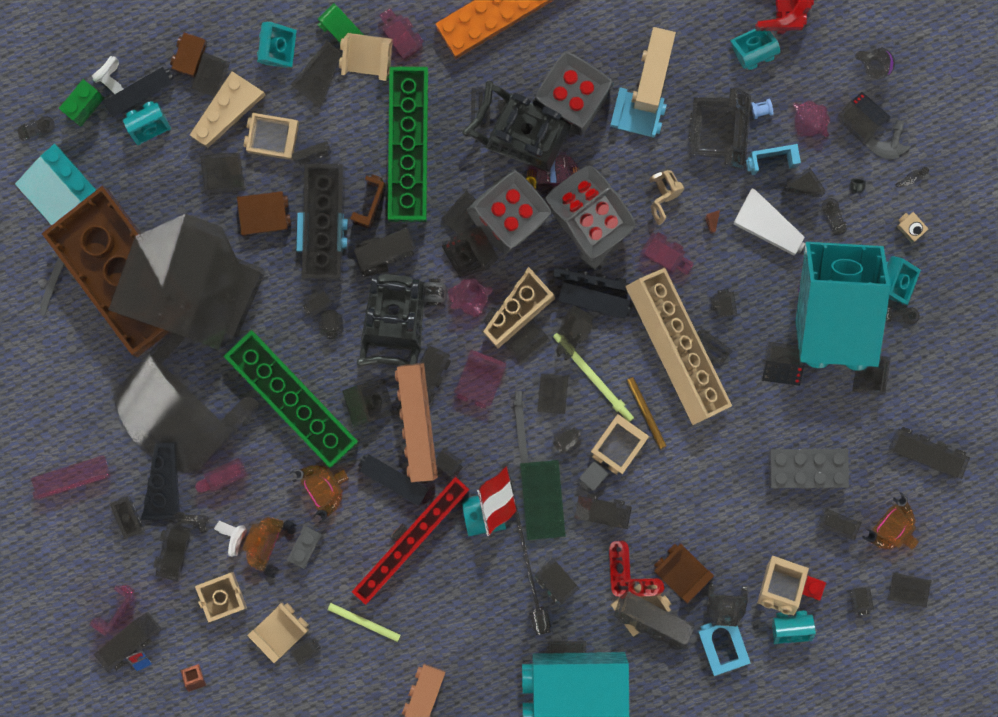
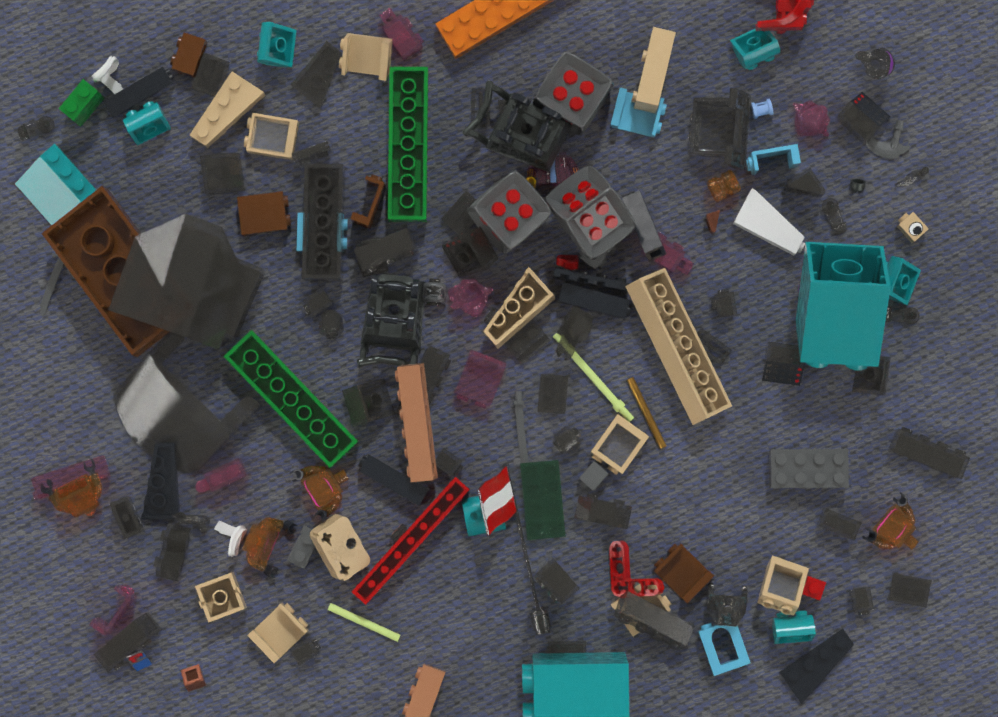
green door [317,3,364,43] -> none
tan piece [649,170,684,225] -> none
none -> clear orange torso [41,458,103,517]
none -> tan axle [310,514,370,581]
none -> red tile [556,255,579,270]
none -> brick [622,190,667,262]
none -> clear orange wheel [706,169,741,203]
none -> black wing [779,628,854,704]

